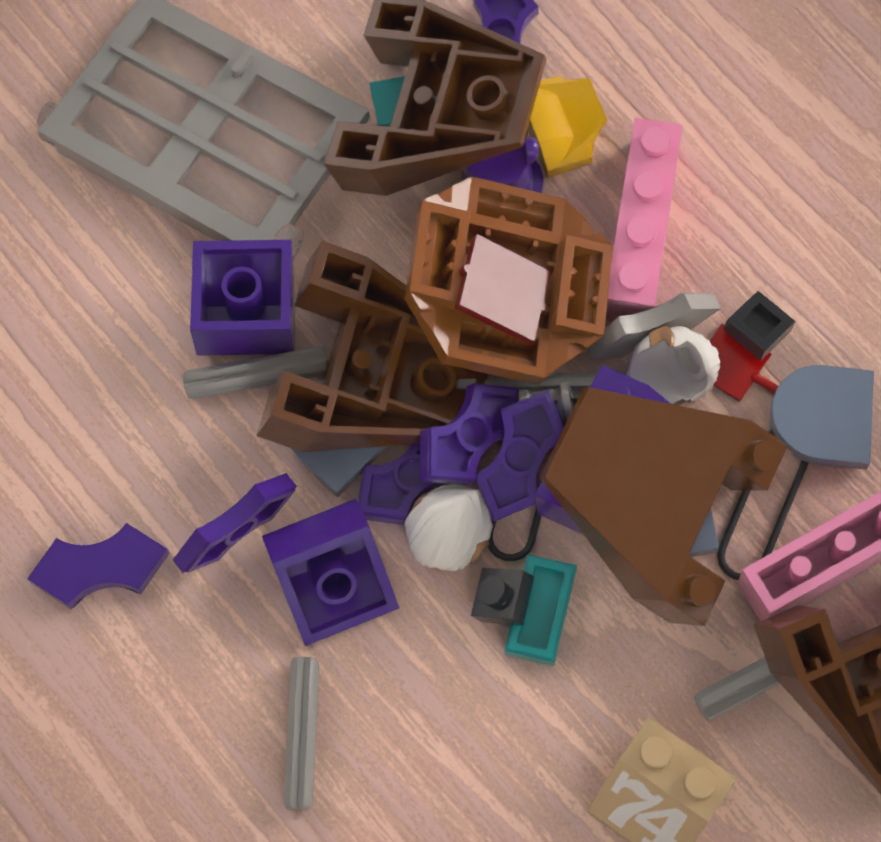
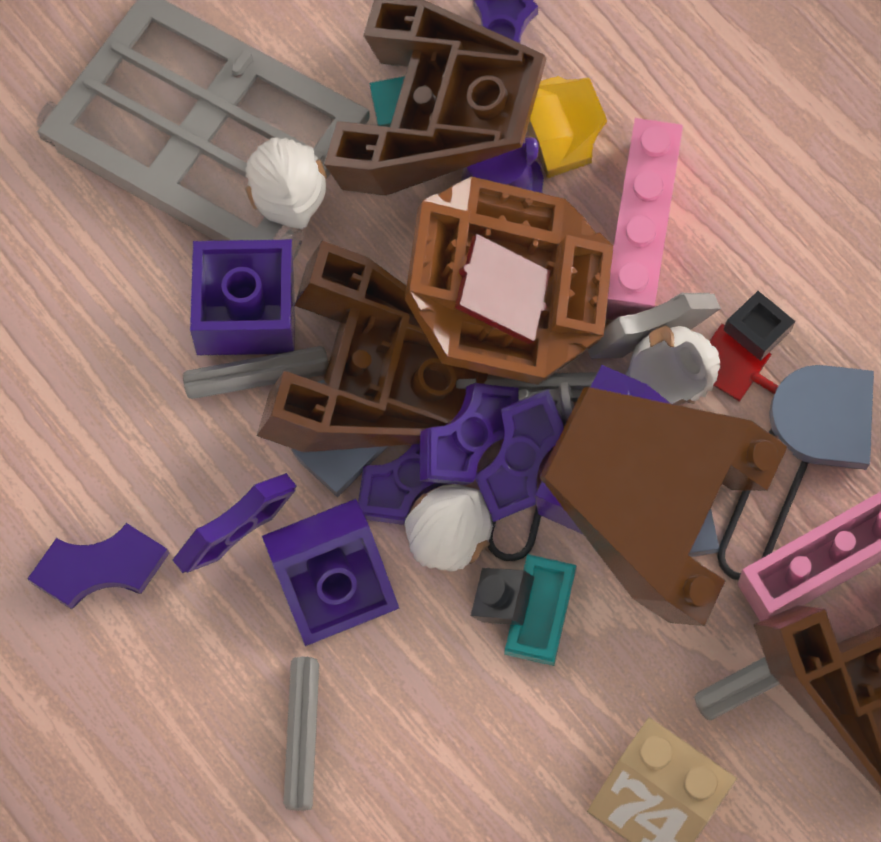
none -> white hair [245,137,327,229]

